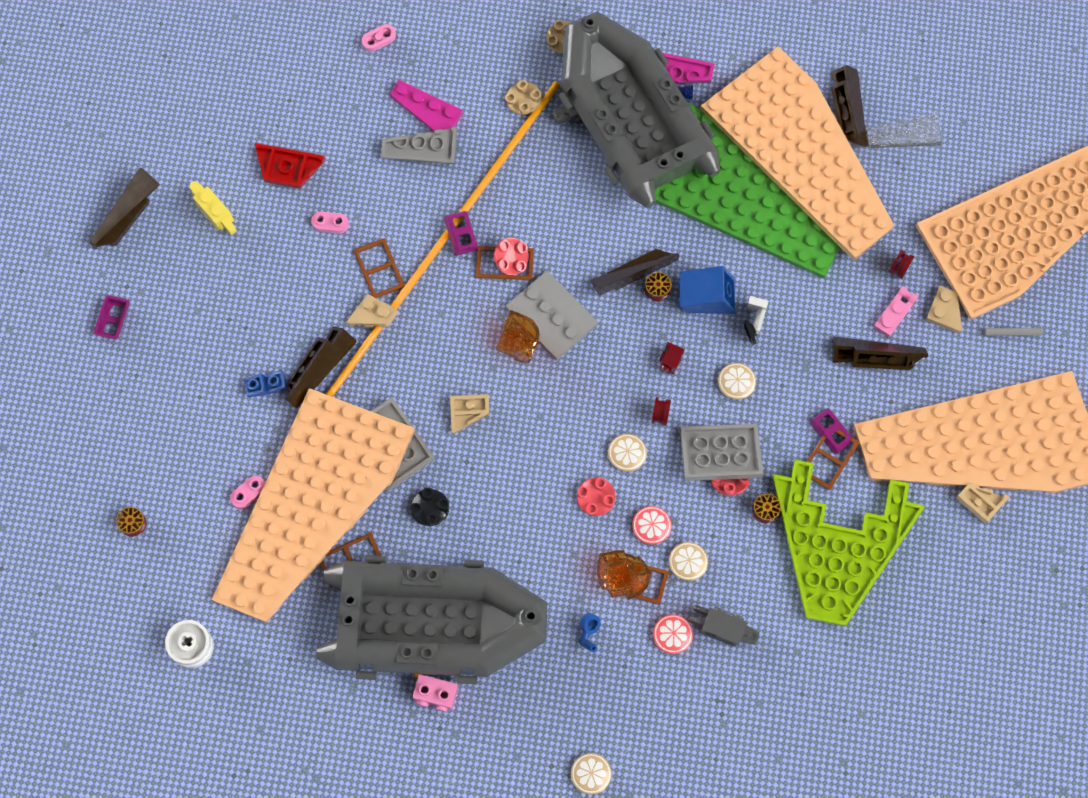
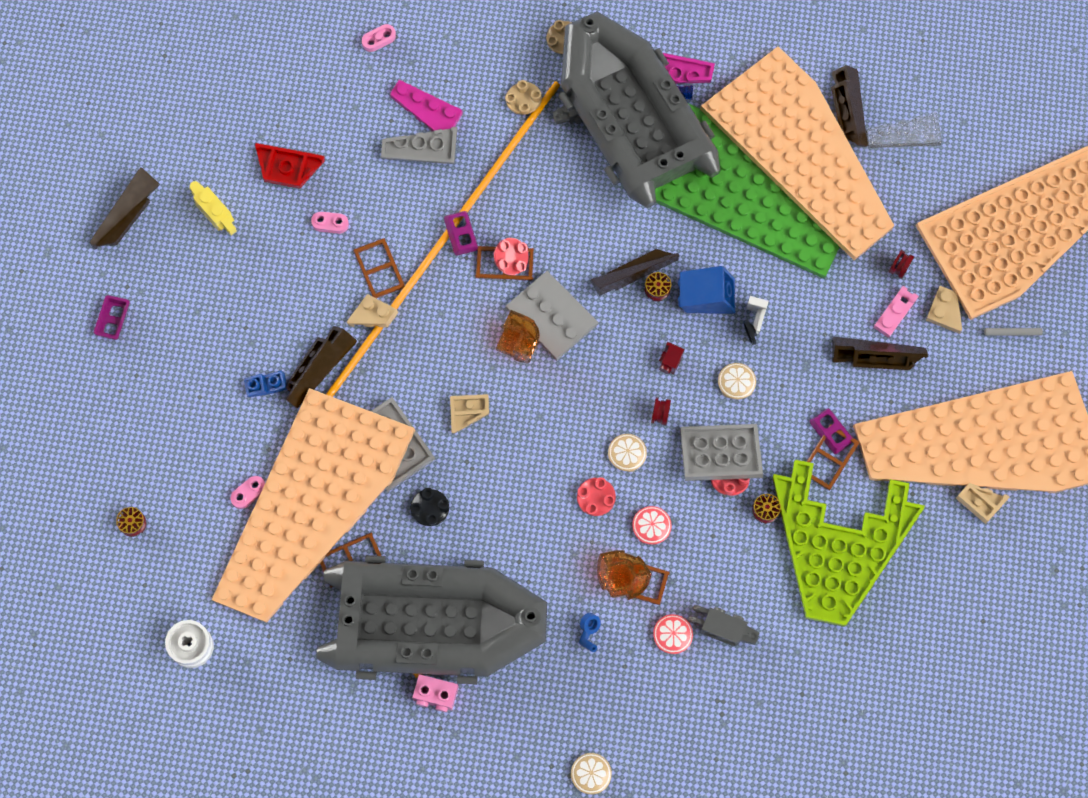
dish [669,542,708,581] -> none

